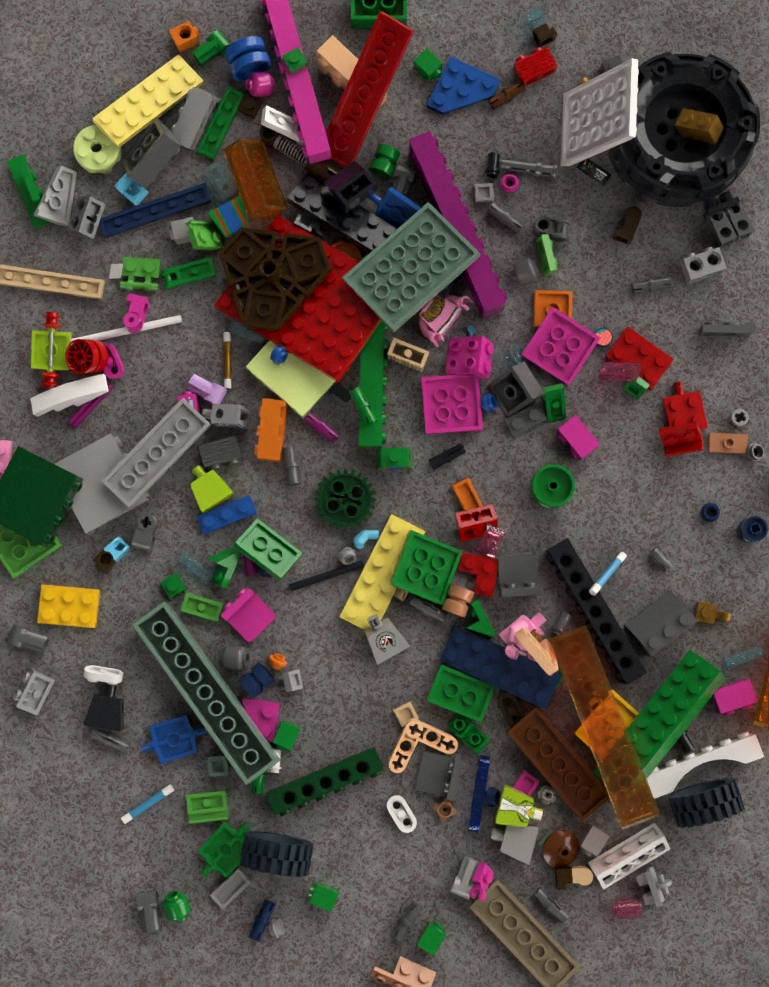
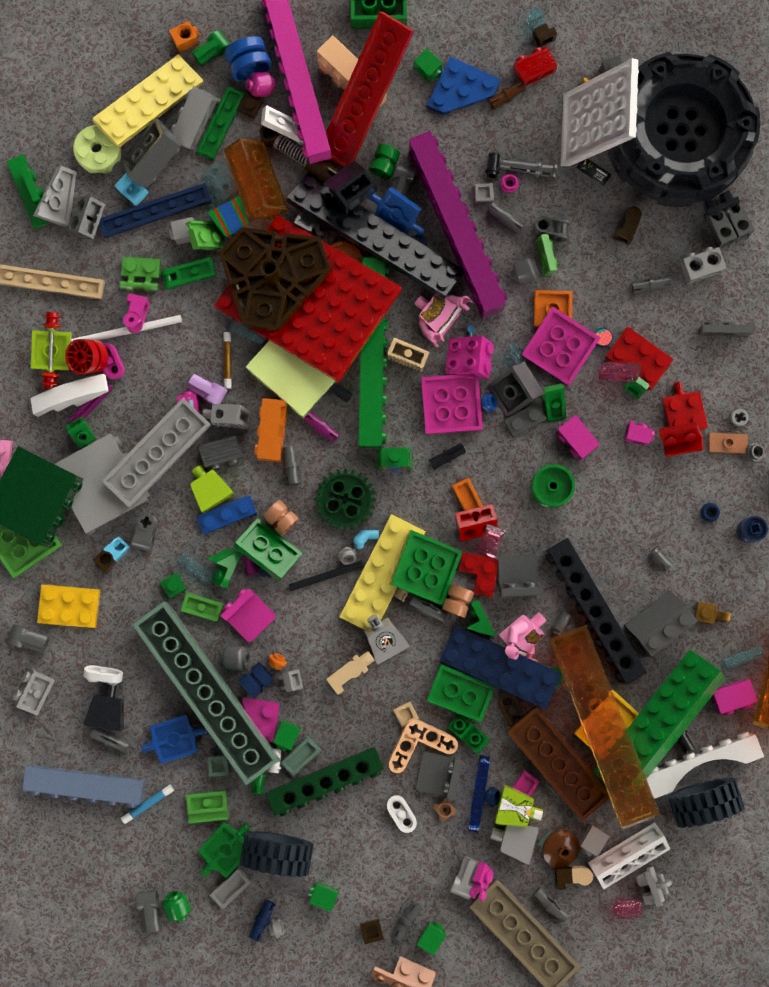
white sticker [109,264,123,279] -> none
blue plate [270,346,288,365] -> none
green plate [282,47,308,74] -> none
sand green plate [342,202,480,332] -> none
green pin [349,387,378,427] -> none
light nougat beam [515,627,558,676] -> none
light grey plate [537,785,557,805] -> none
dark azure bar [589,552,627,596] -> none
pearl gold brick [675,108,724,144] -> none
none -> sand blue brick [22,765,146,808]
none -> green brick [66,416,96,449]
none -> nougat wheel [263,500,299,536]
none -> sand green tile [280,736,322,777]
none -> tan hips [326,651,375,695]
none -> dark brown plate [360,918,384,944]
none -> dark pink brick [624,420,655,446]

